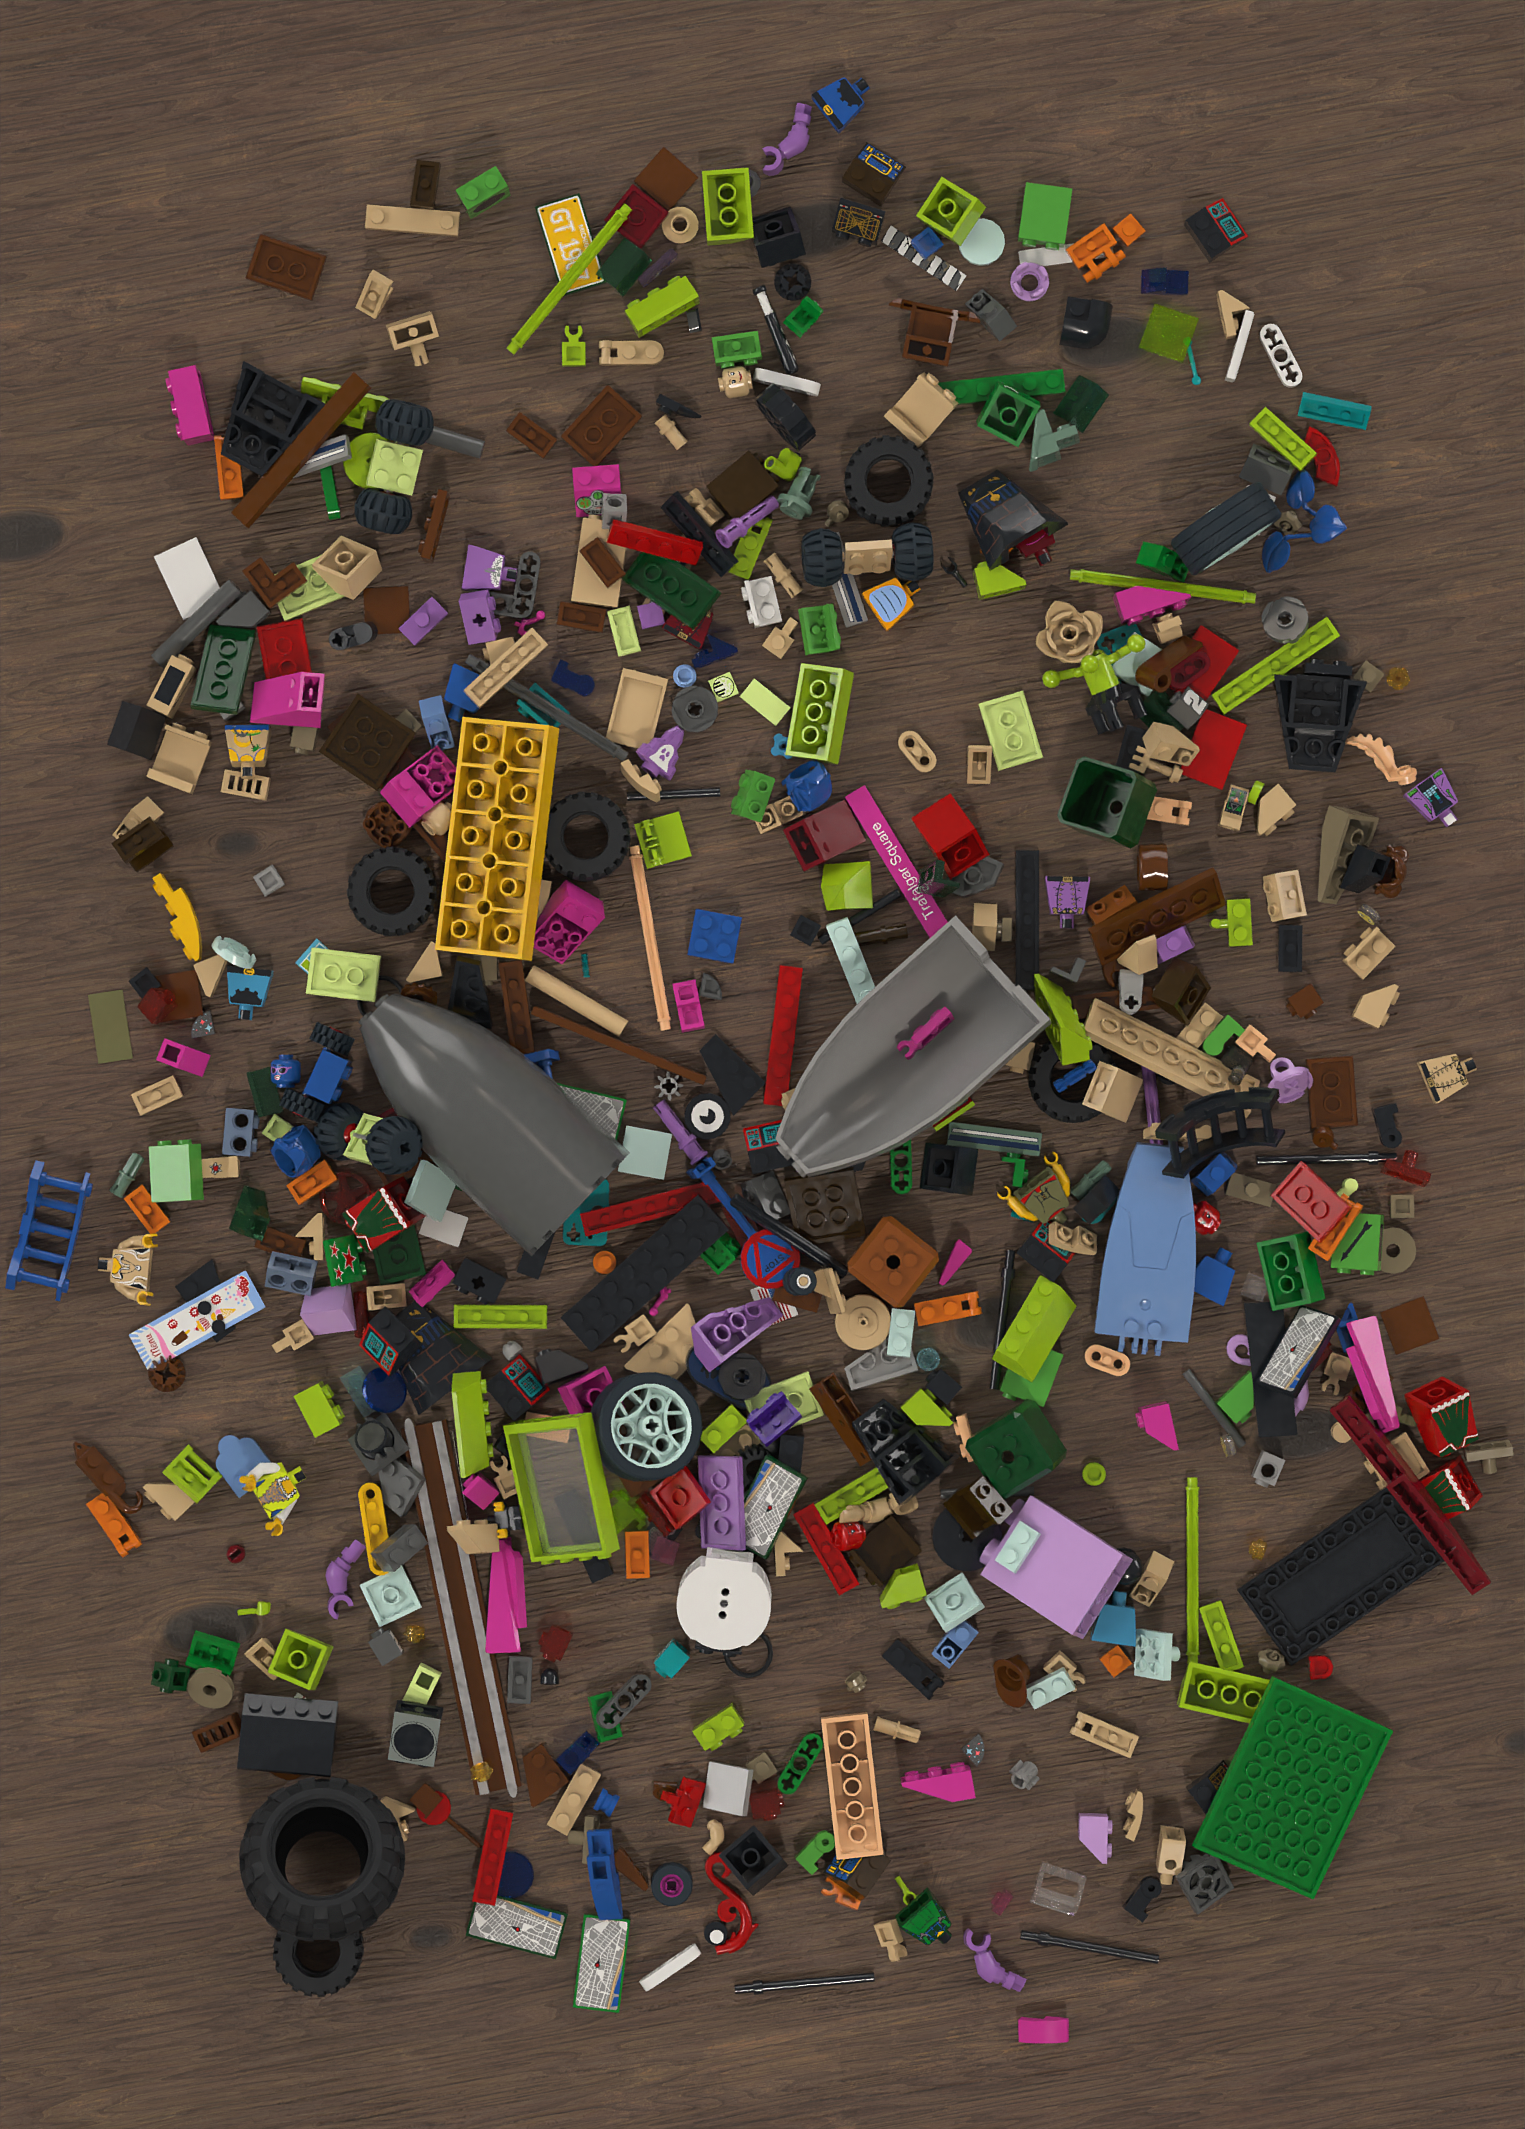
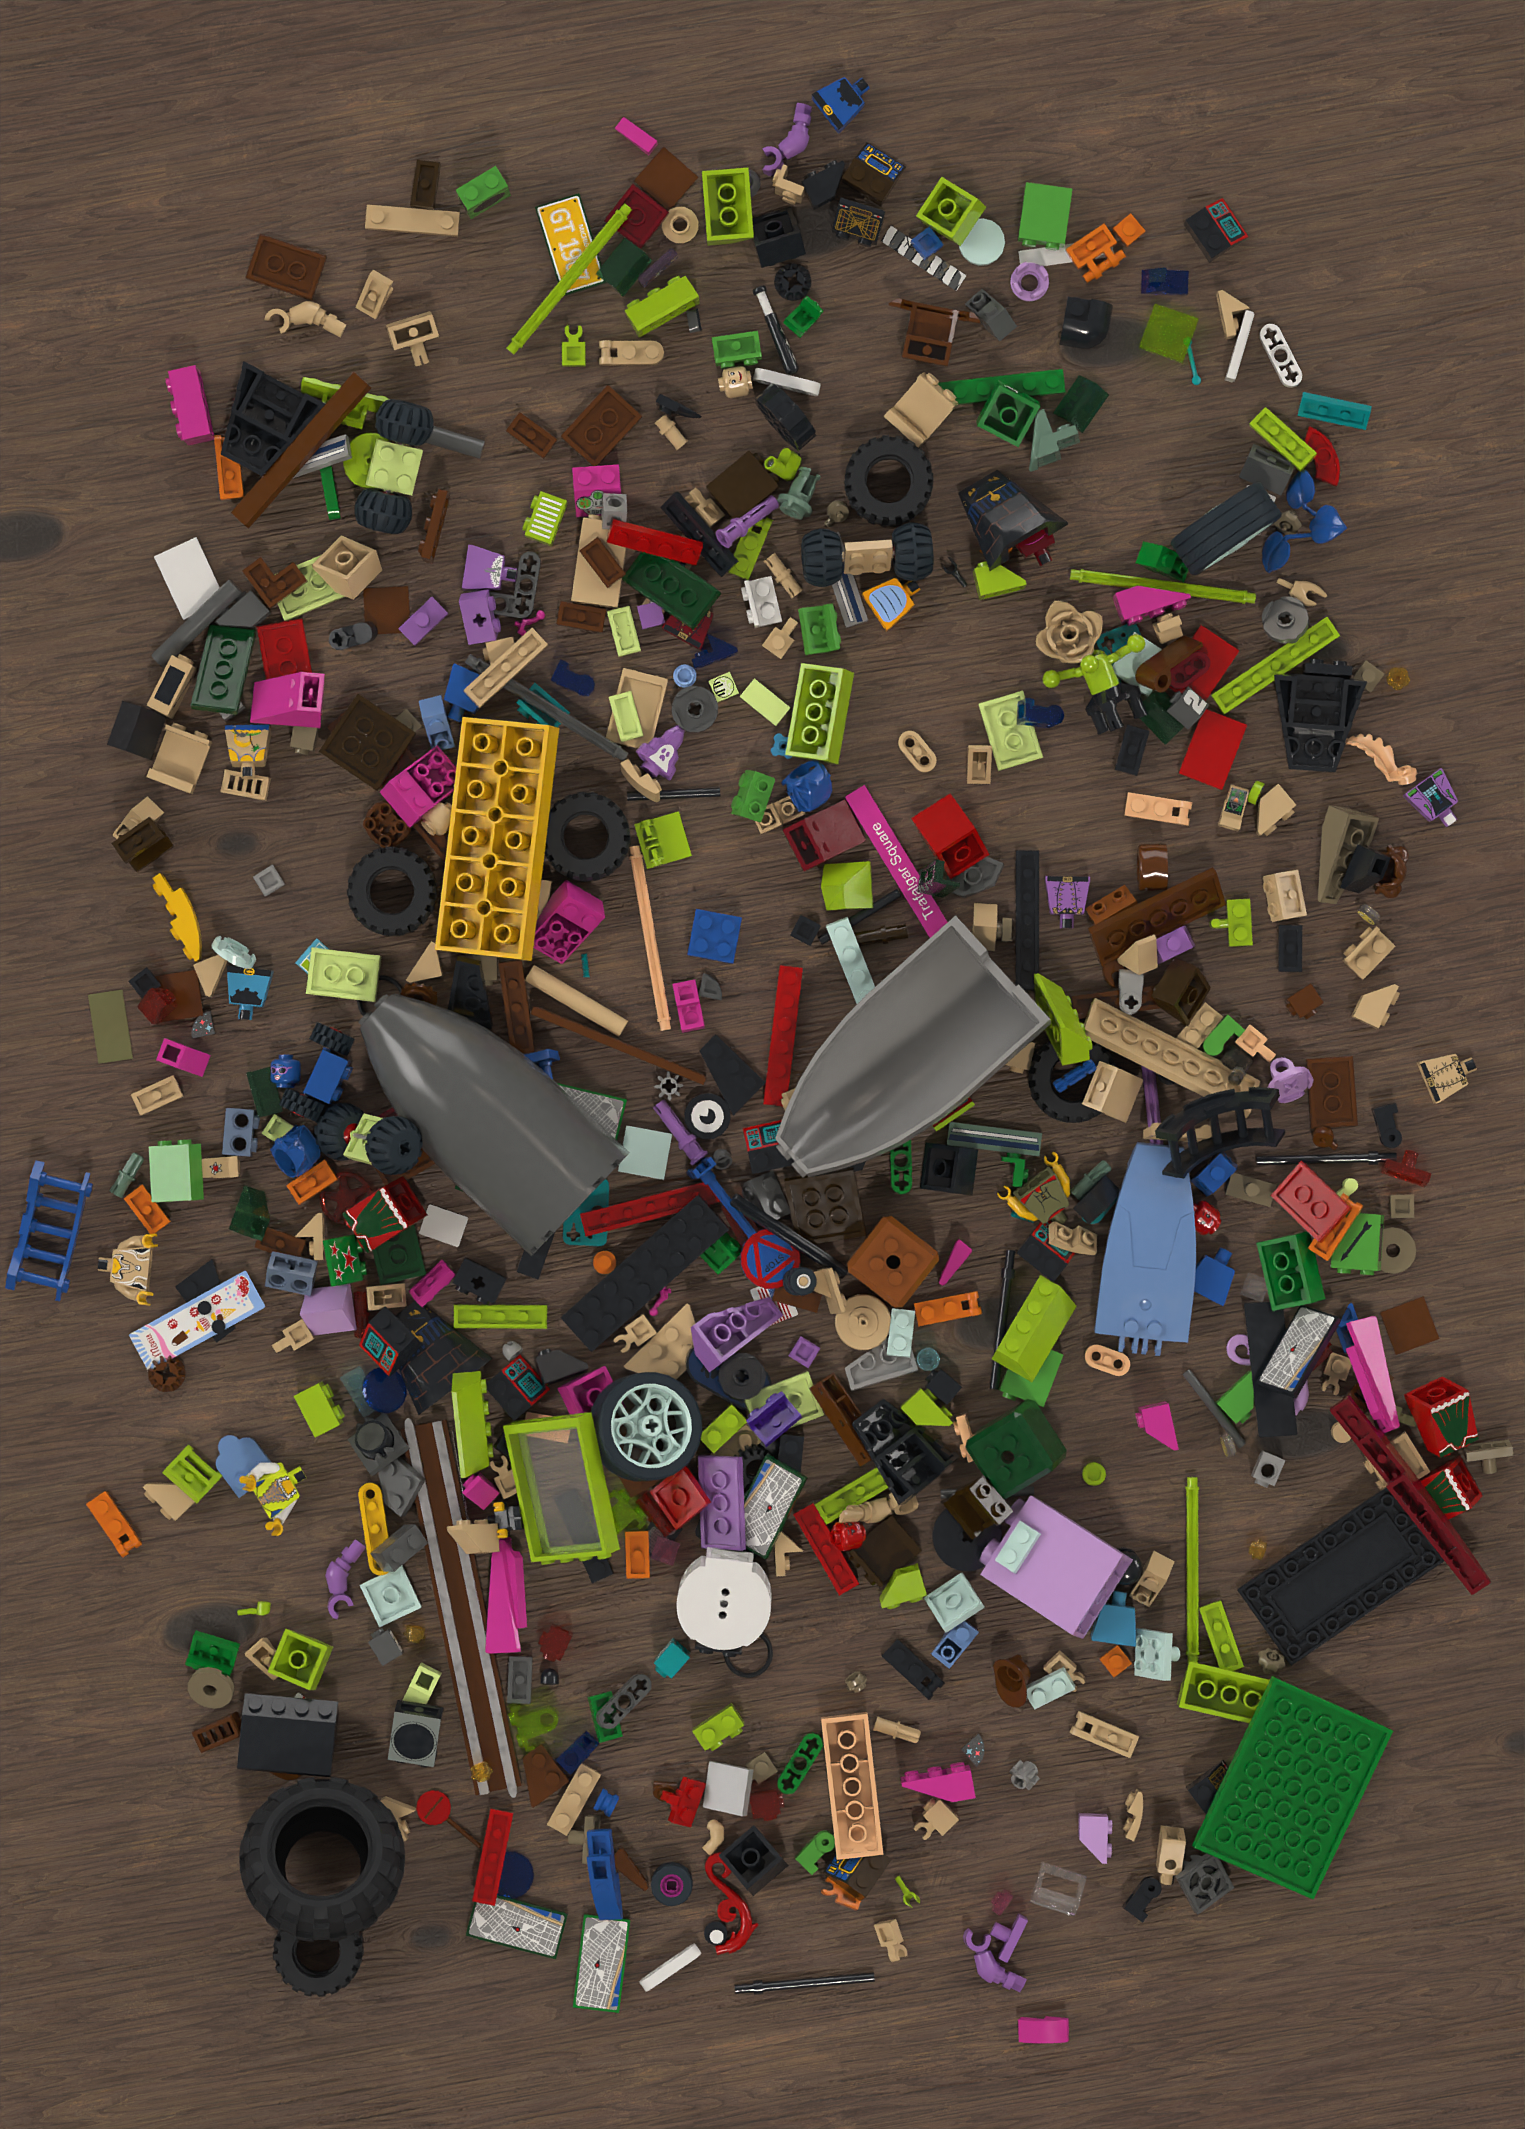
reddish brown plate [73,1442,143,1514] -> none
dark green brick [151,1658,190,1693] -> none
dark red hinge [226,1544,246,1564] -> none
light aqua tile [404,1160,456,1222] -> none
reddish brown tile [410,1782,443,1816] -> none
torso [895,1887,952,1945] -> none
dark pink plate [897,1007,954,1060] -> none
black bar [1020,1930,1159,1964] -> none
dark grey panel [1049,957,1086,983] -> none
dark green plate [1057,756,1157,849] -> none
tan hinge [1129,746,1183,783] -> none
tan slope [1142,722,1200,766] -> none
red tile [1308,1655,1333,1680] -> none
none -> tan piece [264,301,346,338]
none -> clear neon green pin [508,1704,559,1752]
none -> lime brick [522,491,568,547]
none -> yellowish green tile [609,691,644,742]
none -> dark pink piece [615,117,658,156]
none -> tan bracket [772,164,805,205]
none -> medium lavender tile [788,1336,820,1368]
none -> black slope [801,160,845,210]
none -> tan brick [914,1798,959,1840]
none -> medium lavender tile [990,1913,1028,1963]
none -> clear blue leg [1017,698,1064,728]
none -> tan hand [1276,578,1327,606]

